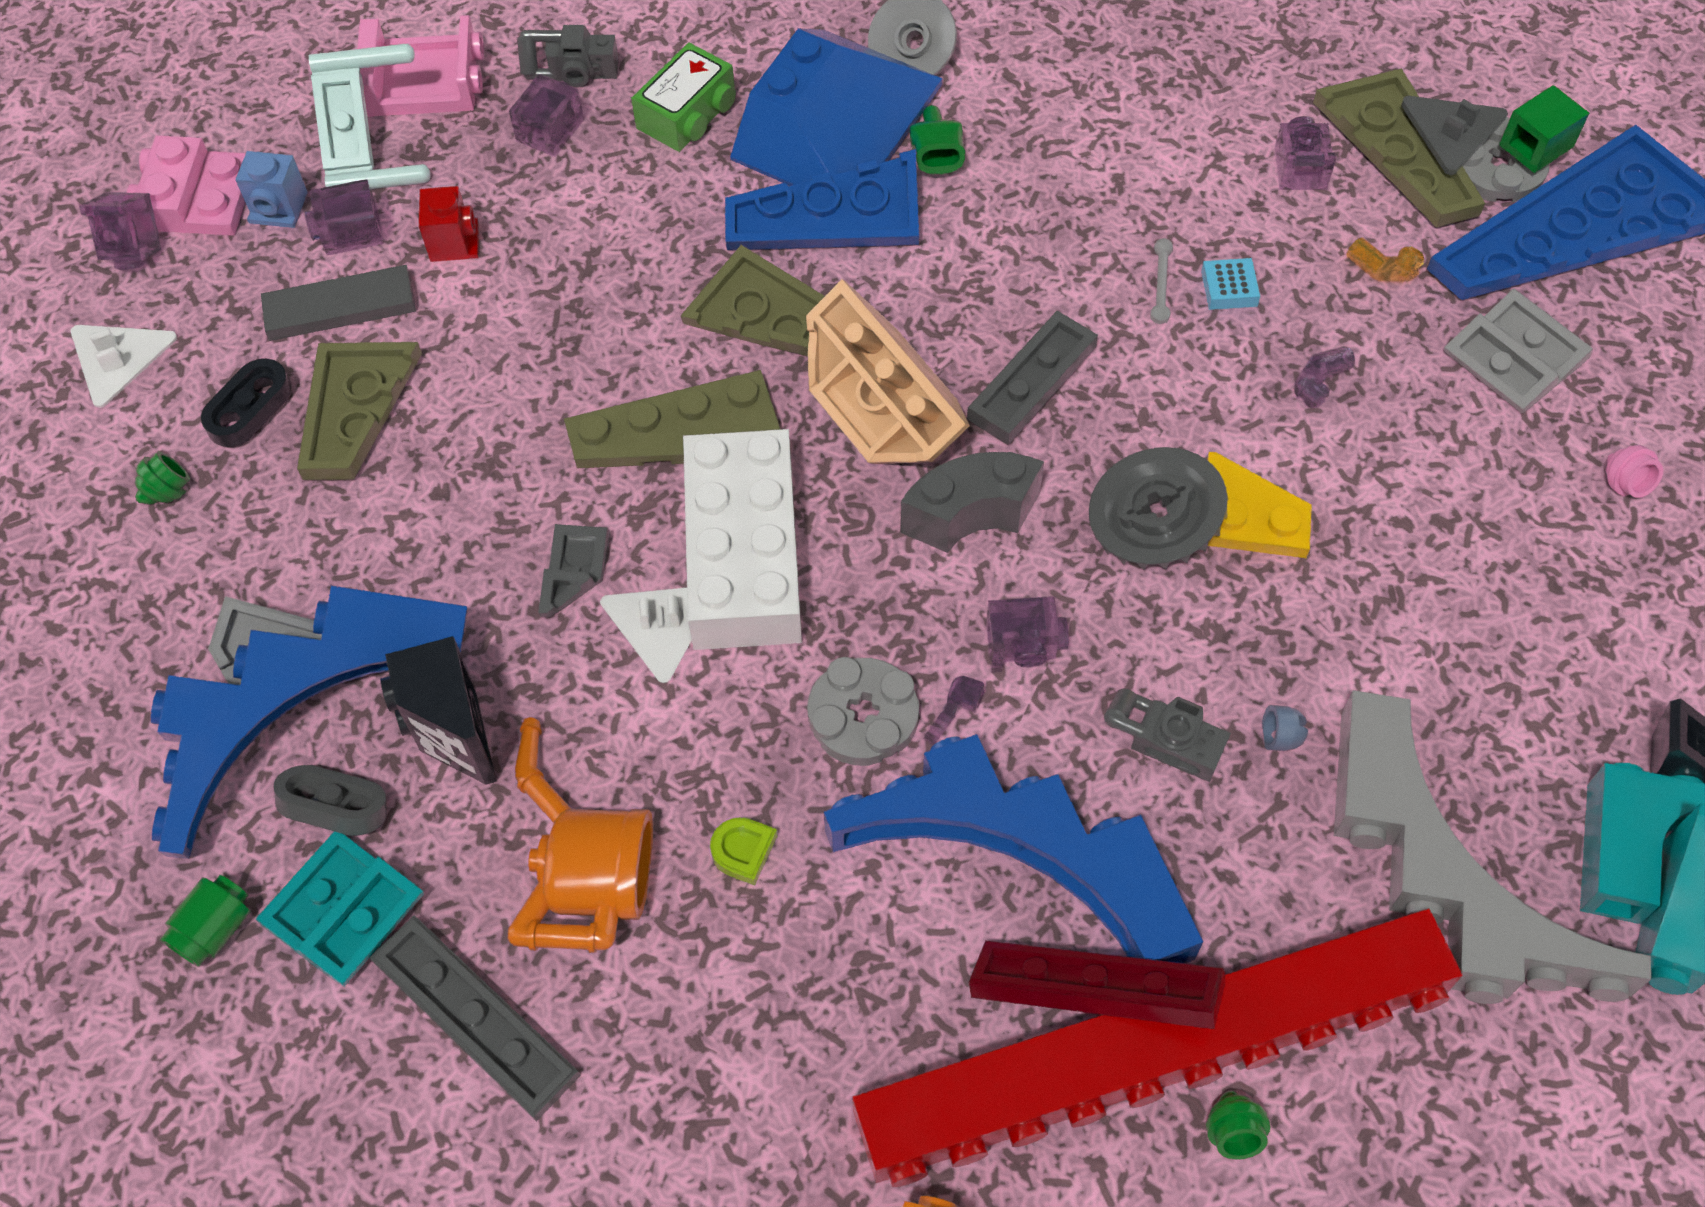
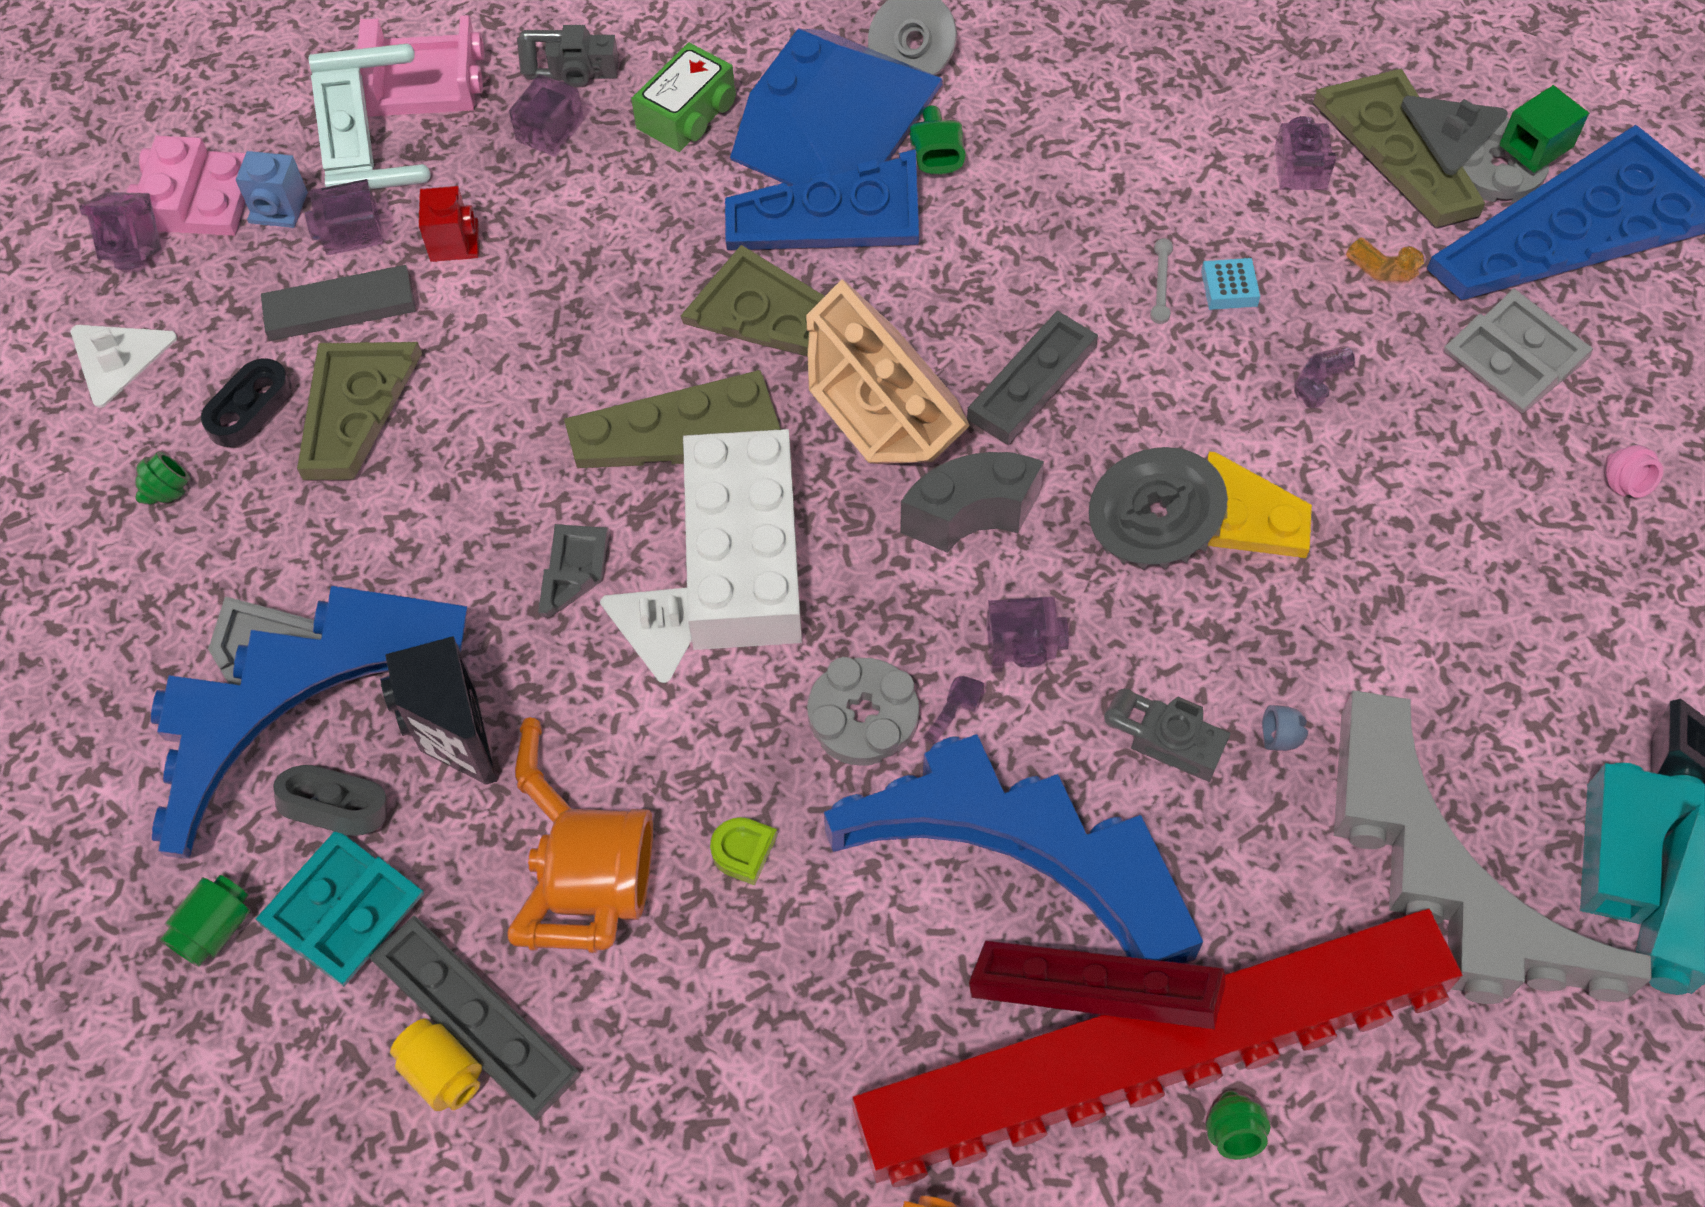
none -> yellow brick [390,1018,482,1111]

